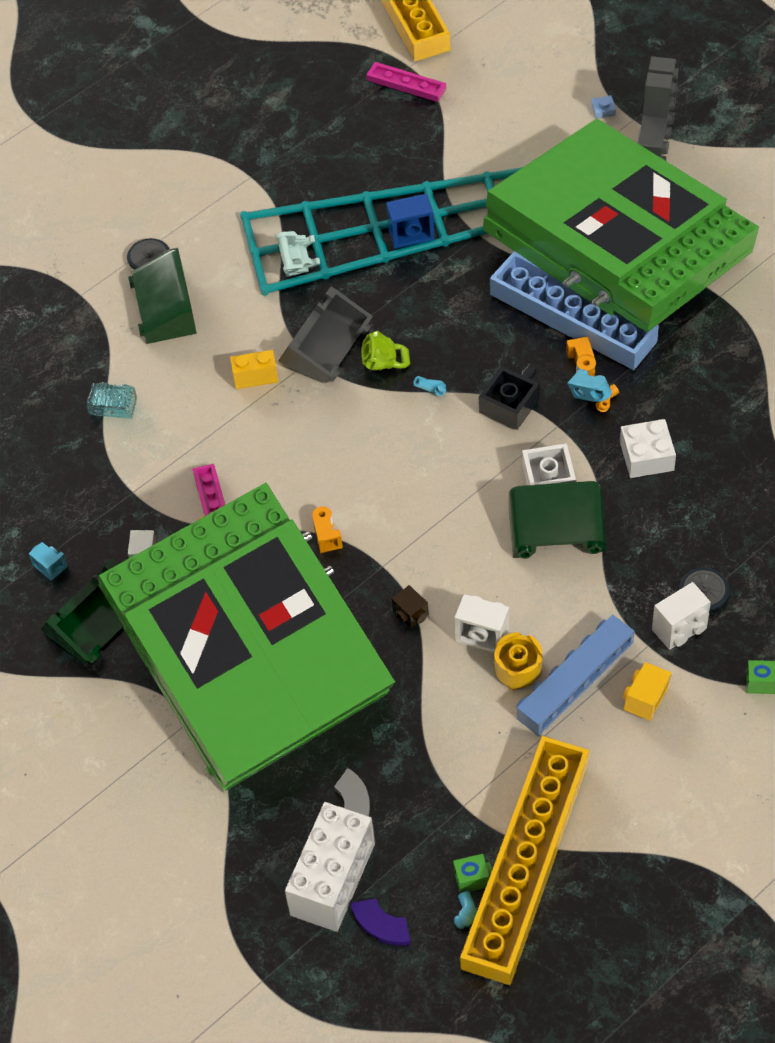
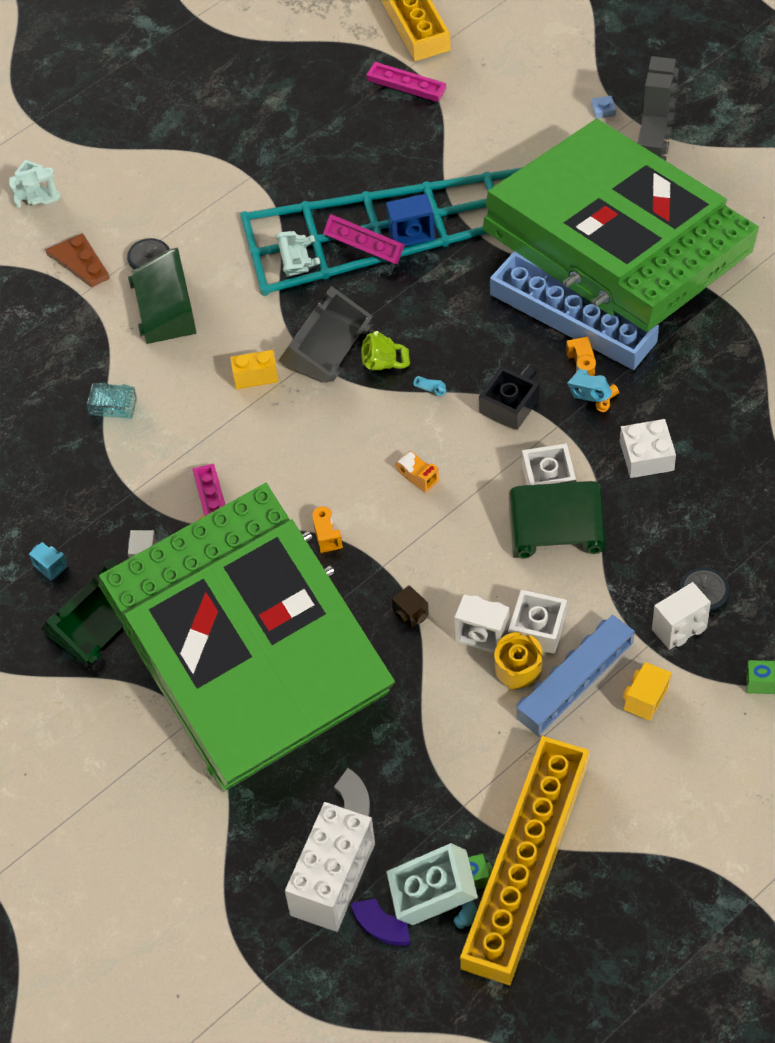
none -> light aqua piece [9,160,60,208]
none -> dark orange wing [45,233,110,287]
none -> dark pink plate [323,214,405,264]
none -> light aqua brick [387,843,478,925]
none -> light orange leg [395,451,439,493]
none -> white brick [509,590,567,654]

